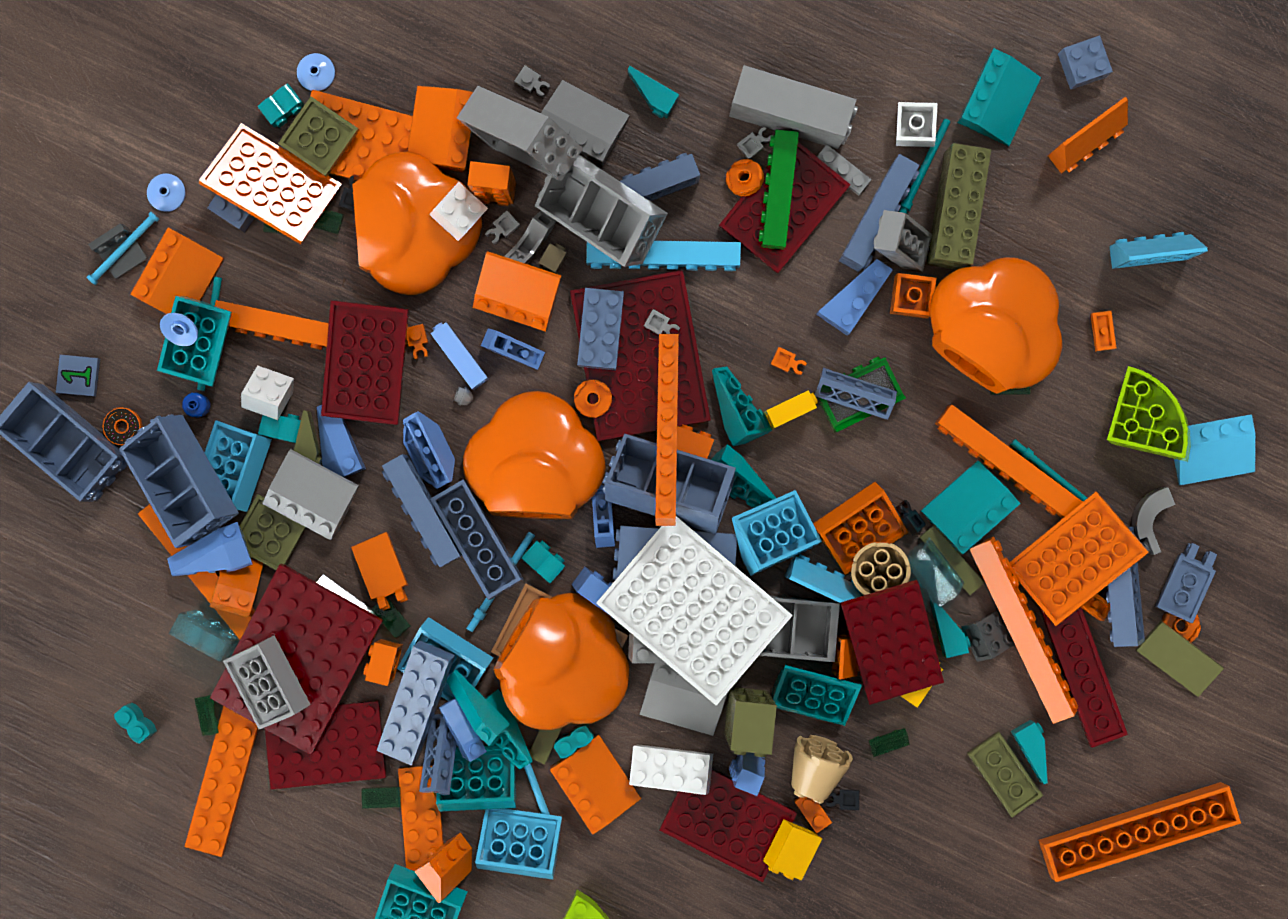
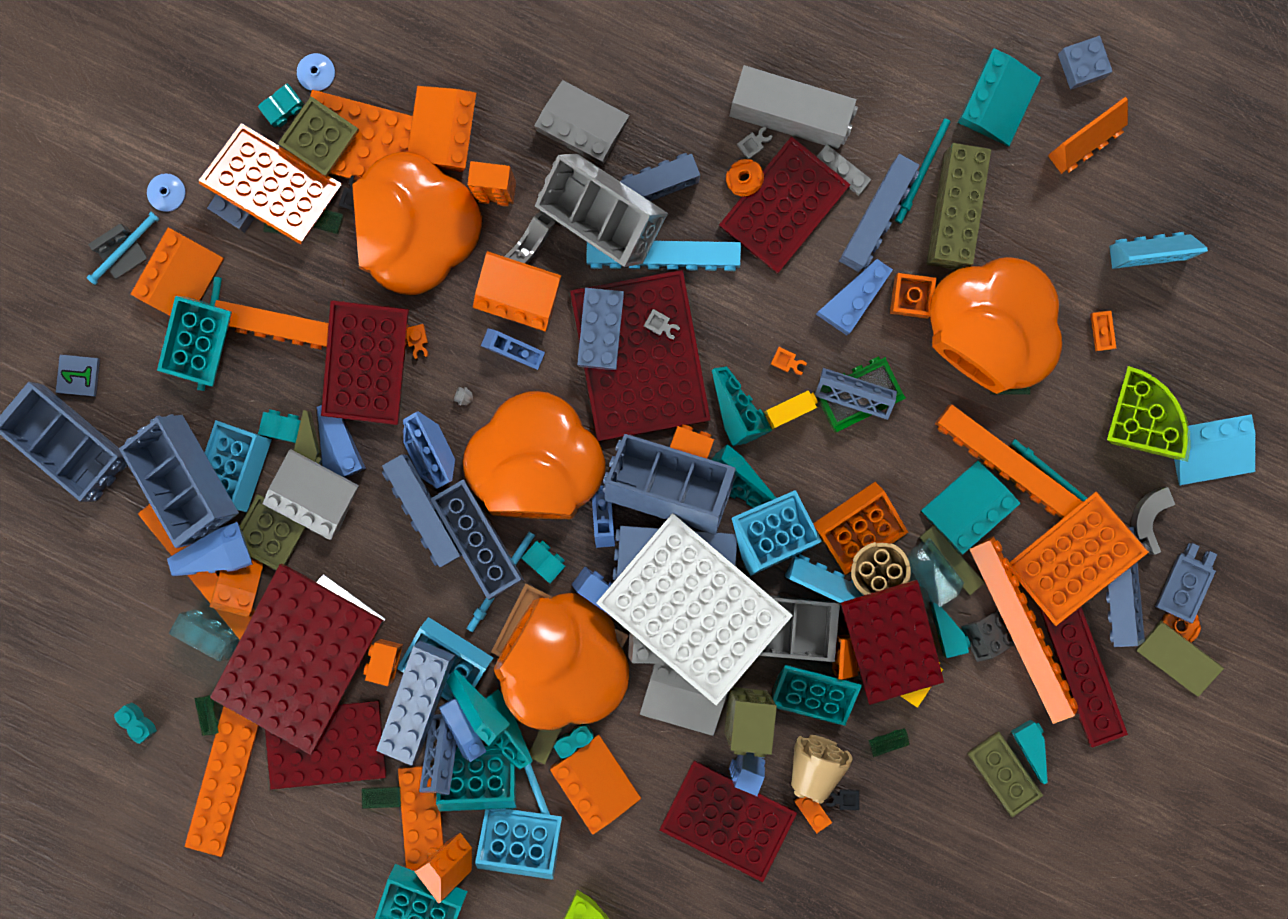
tile [102,407,143,446] -> none
light blue dish [160,313,198,346] -> none
blue head [182,393,210,418] -> none
light grey slope [223,635,311,730] -> none
white brick [241,365,294,420] -> none
orange tile [351,532,408,611] -> none
clear green plate [371,597,411,639] -> none
white brick [429,182,488,241] -> none
light blue brick [431,322,489,390] -> none
light grey container [457,86,583,181] -> none
light grey plate [485,211,520,244] -> none
light grey plate [514,65,550,98] -> none
dark tan brick [539,243,567,274] -> none
orange tile [574,380,612,418] -> none
teal slope [628,66,679,118] -> none
white brick [629,744,713,795] -> none
orange brick [655,334,679,526] -> none
green brick [758,130,799,250] -> none
yellow brick [763,819,822,880] -> none
light grey brick [874,210,932,272] -> none
black plate [895,500,926,536] -> none
white brick [896,102,937,147] -> none
orange brick [1038,782,1241,882] -> none
orange plate [1081,594,1110,621] -> none

